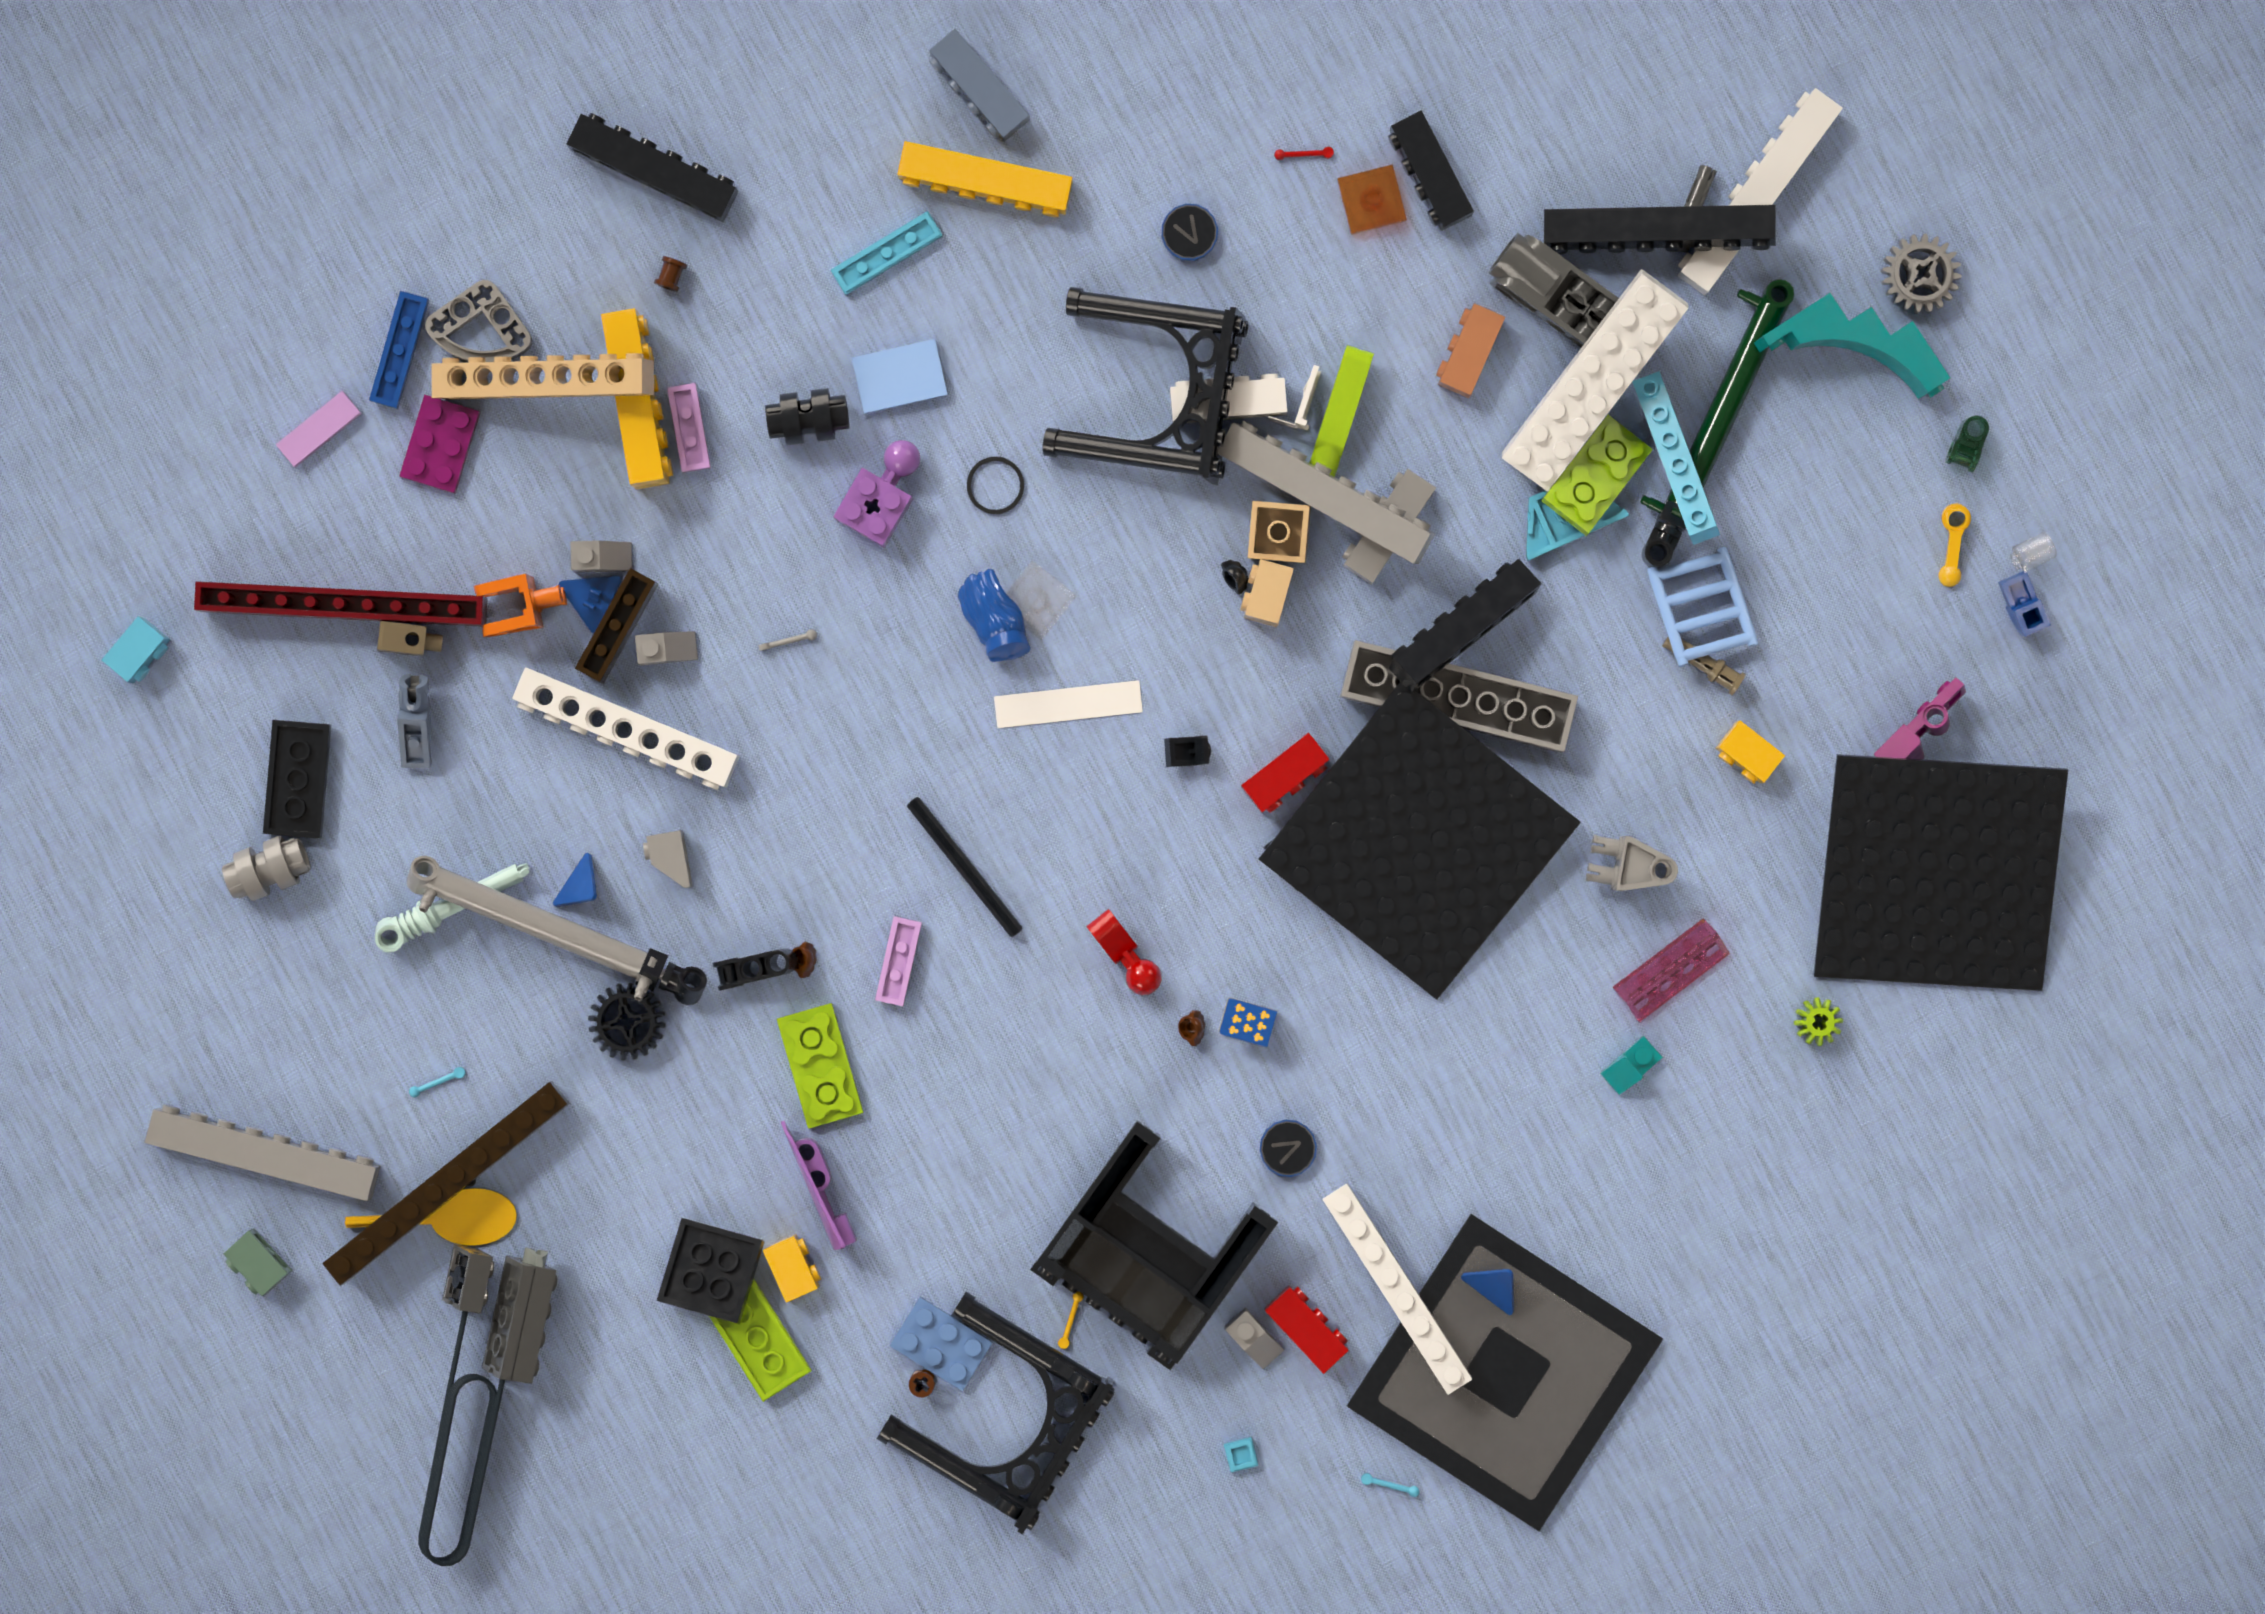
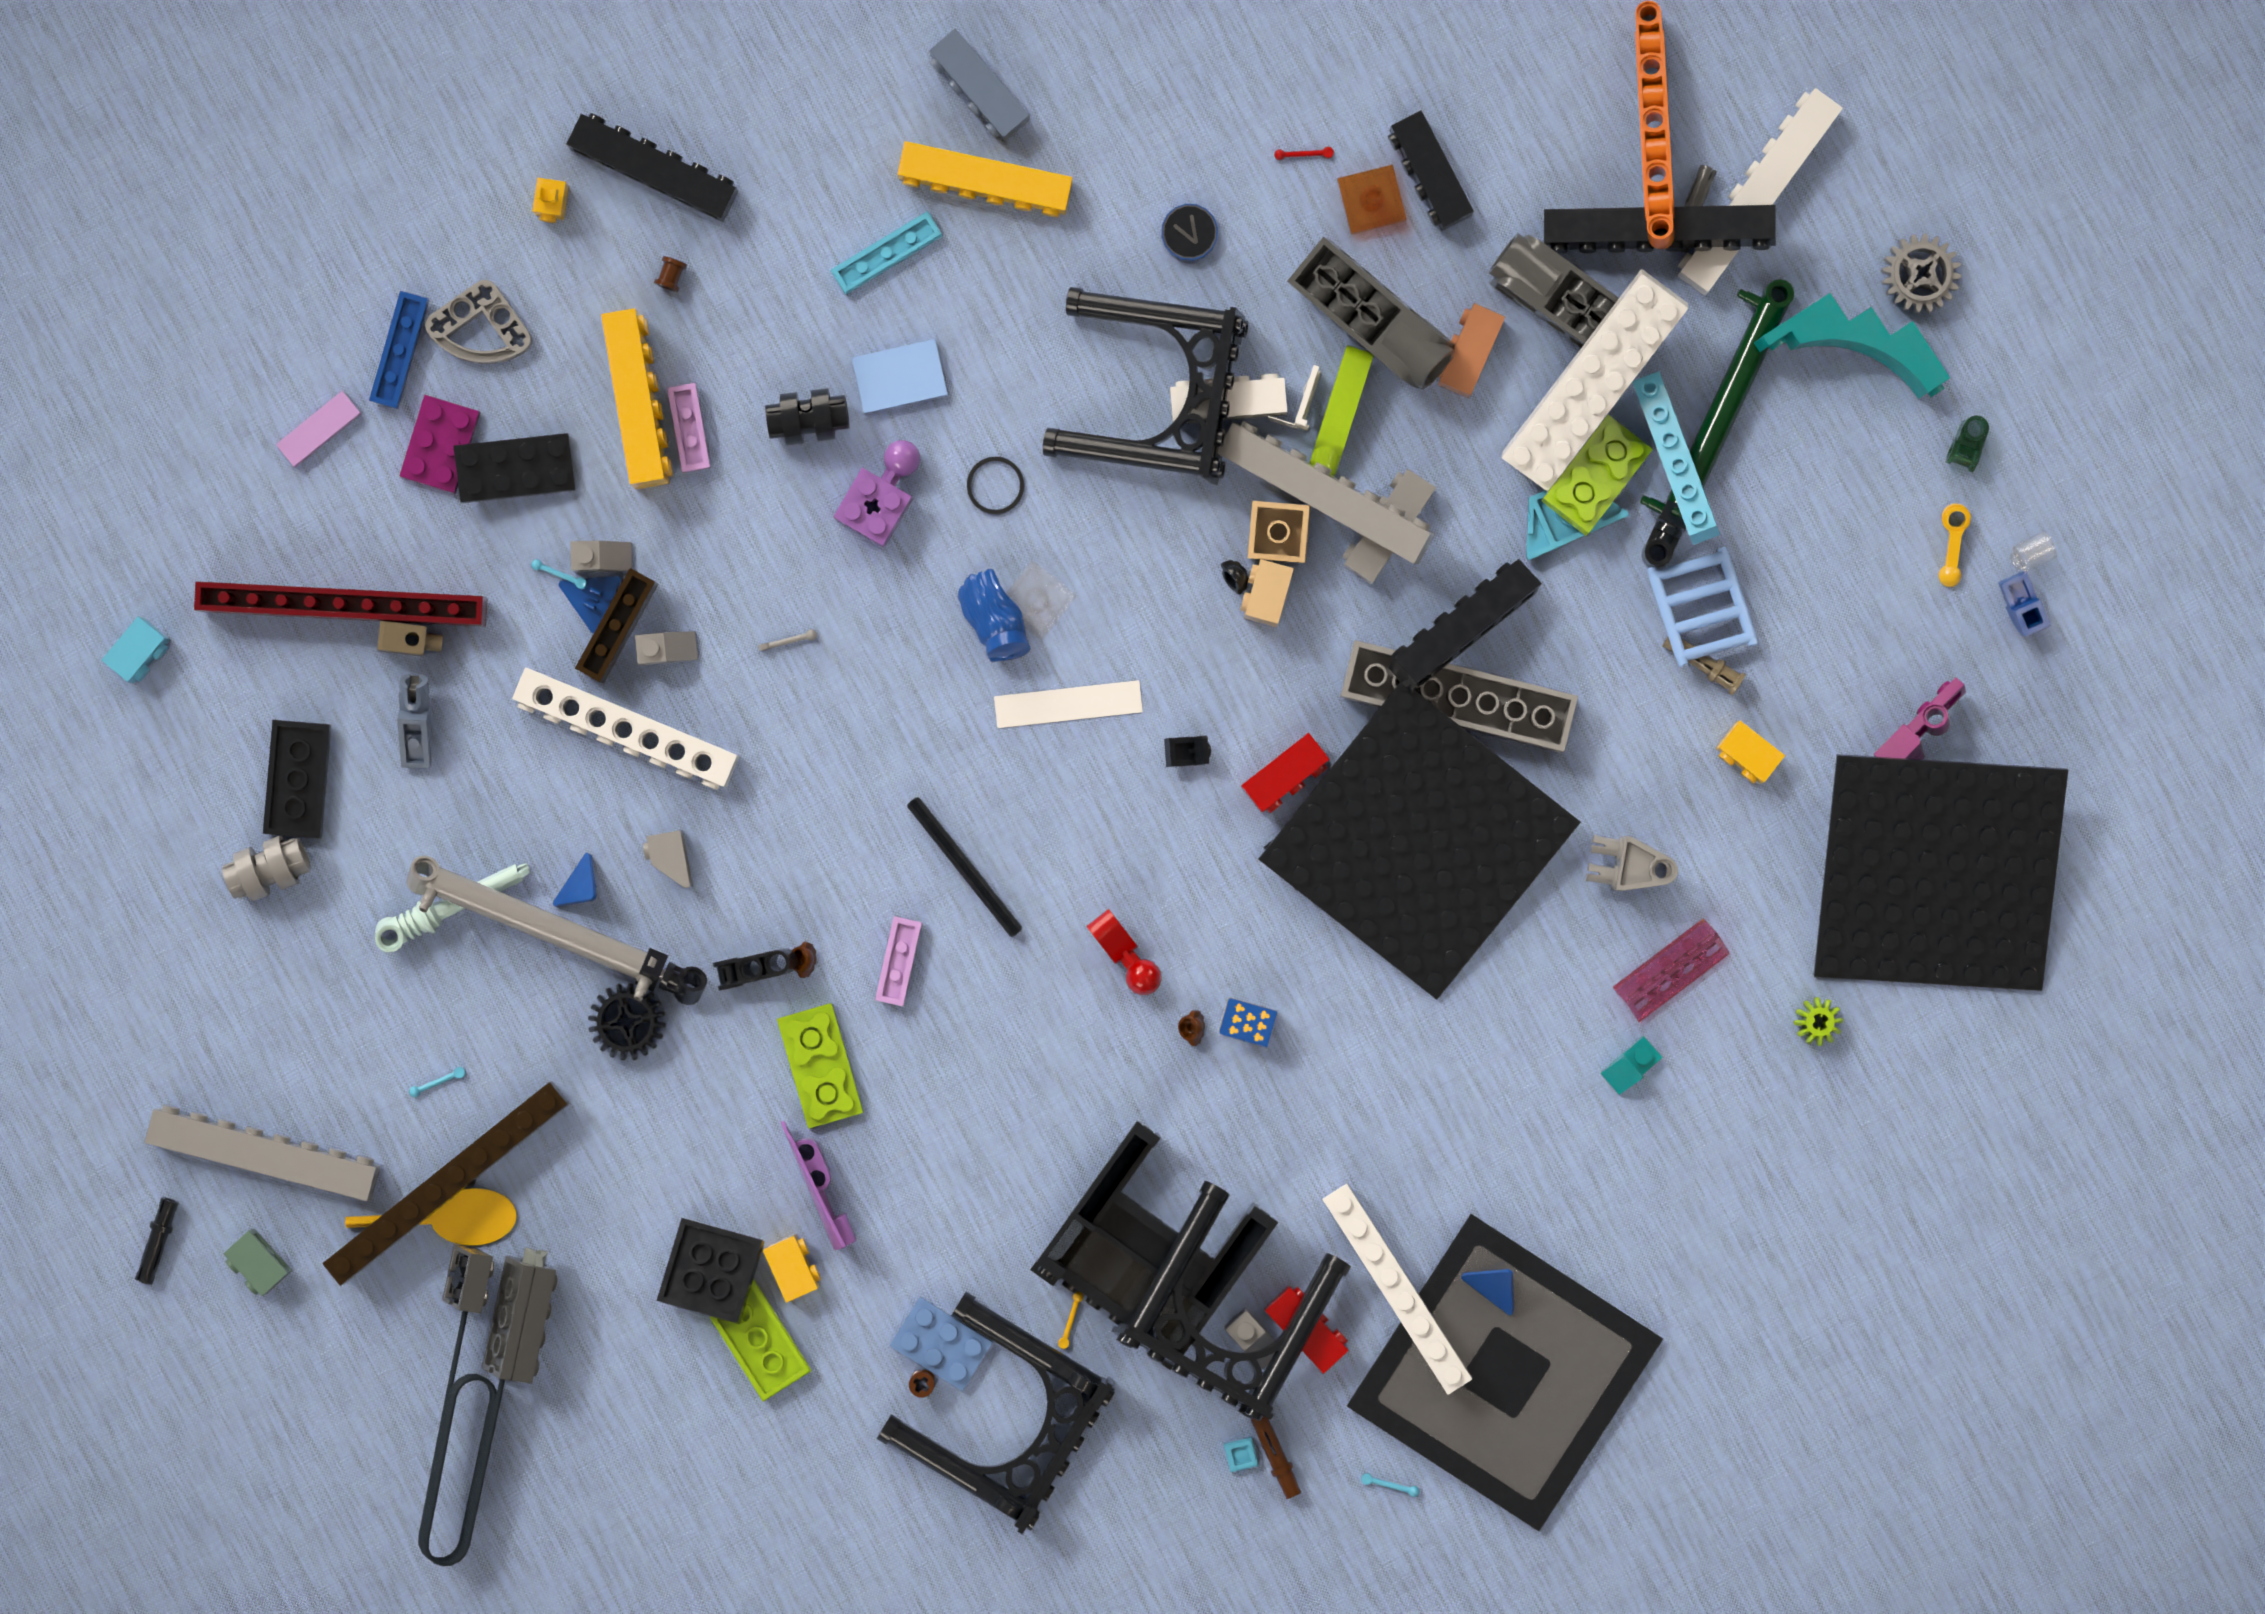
tan brick [431,353,654,400] -> none
orange piece [474,574,567,637] -> none
black tile [1259,1119,1317,1177] -> none
none -> black pin [135,1197,179,1285]
none -> black plate [453,433,575,504]
none -> medium azure hinge [531,559,587,590]
none -> yellow brick [532,177,569,223]
none -> black arch [1111,1181,1351,1421]
none -> reddish brown pin [1251,1418,1301,1499]
none -> dark grey brick [1287,237,1455,389]
none -> orange beam [1635,0,1675,249]

